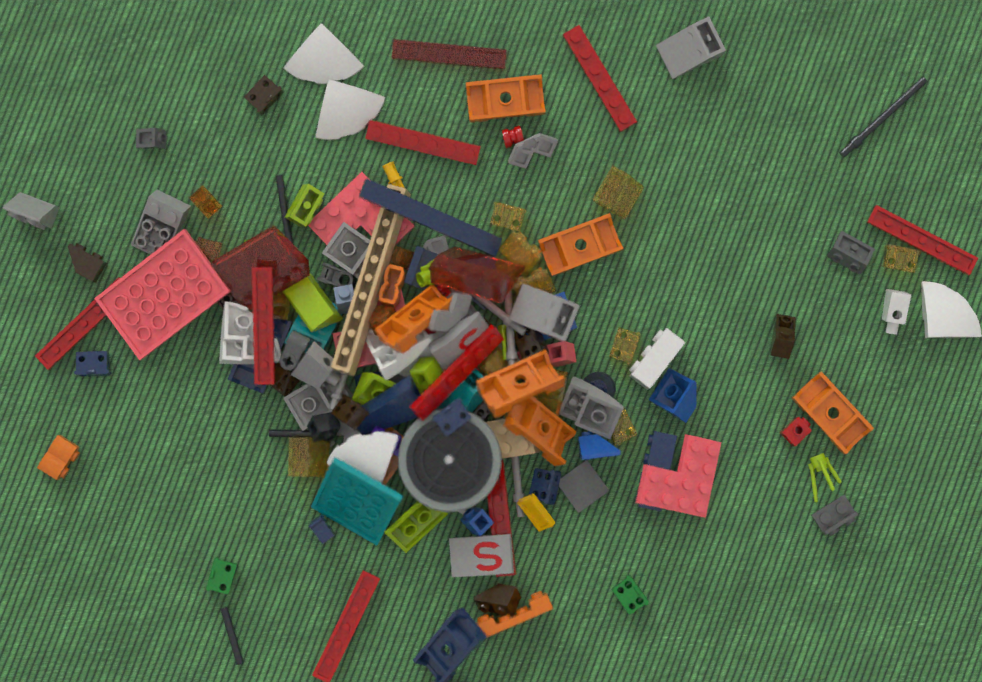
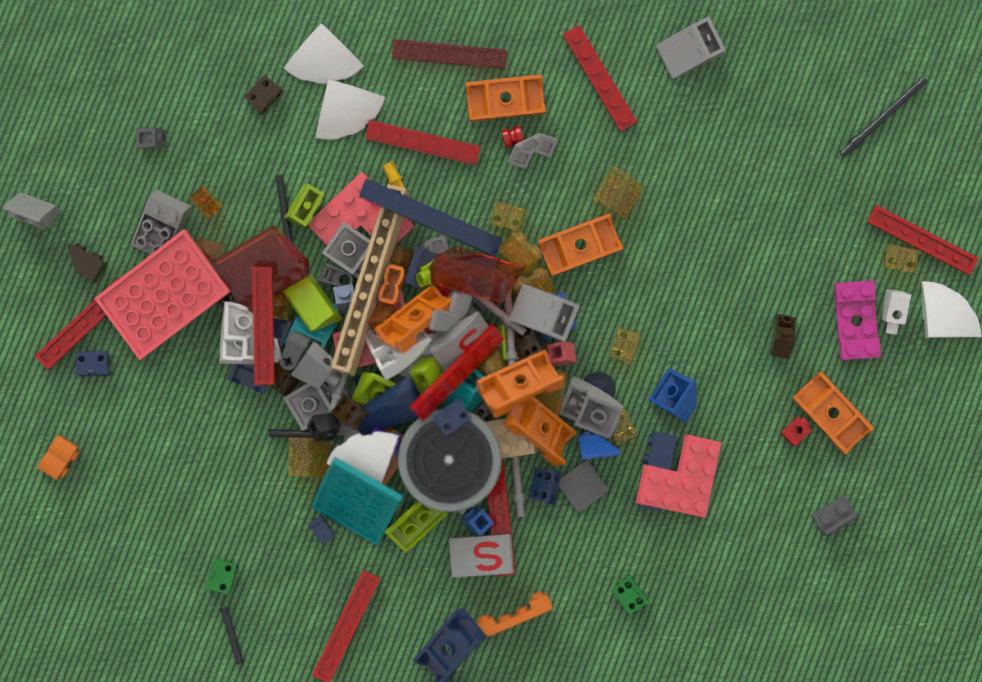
dark brown slope [473,583,522,616] -> none
yellow tile [517,493,556,532] -> none
white brick [629,328,685,390] -> none
lime plant [808,453,842,503] -> none
dark grey bracket [827,231,875,274] -> none
none -> dark pink piece [834,281,881,361]

